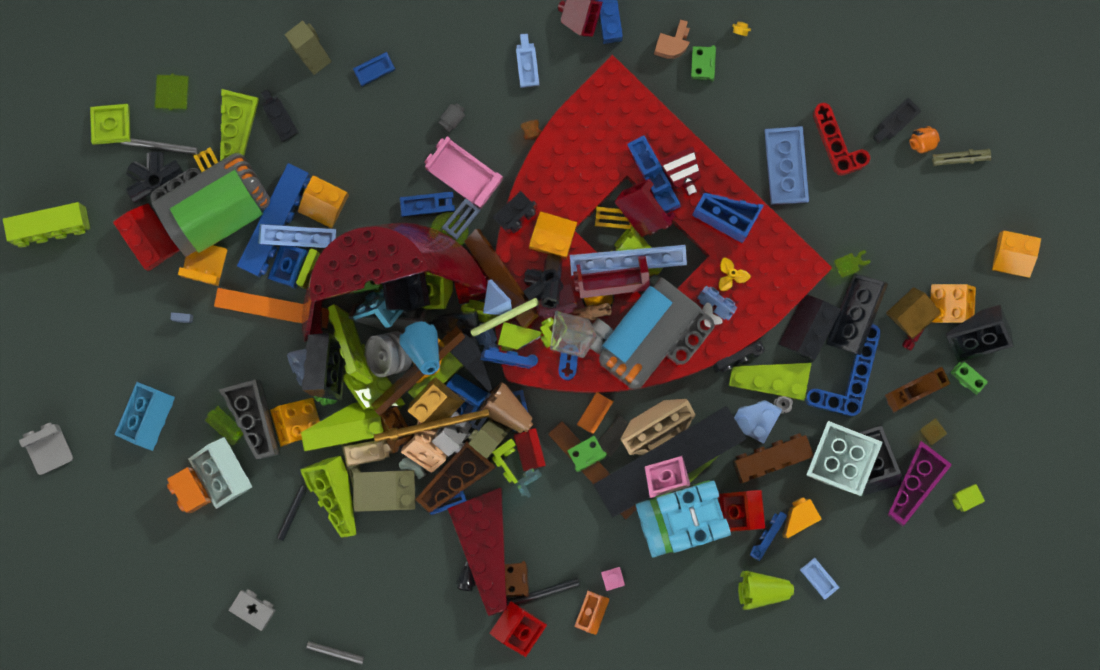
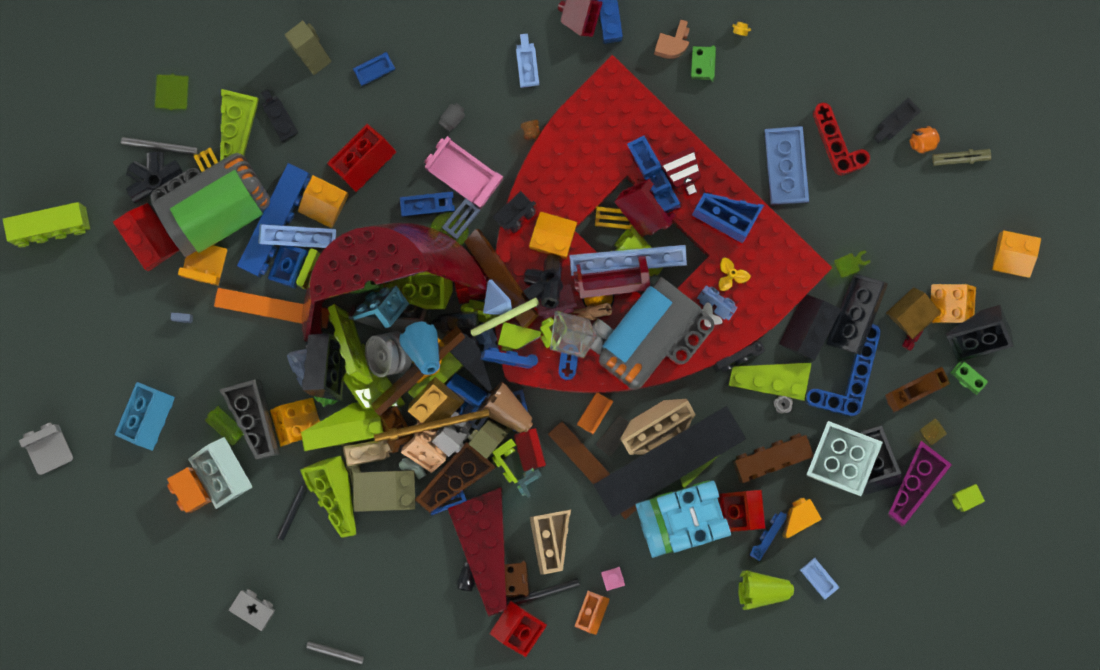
lime tile [90,104,131,145] -> none
black bracket [382,272,430,310] -> none
bright green piece [567,436,607,472] -> none
bright pink slope [645,456,691,498] -> none
light blue plate [734,400,782,444] -> none
none -> red slope [327,124,396,192]
none -> tan wedge [530,510,571,574]

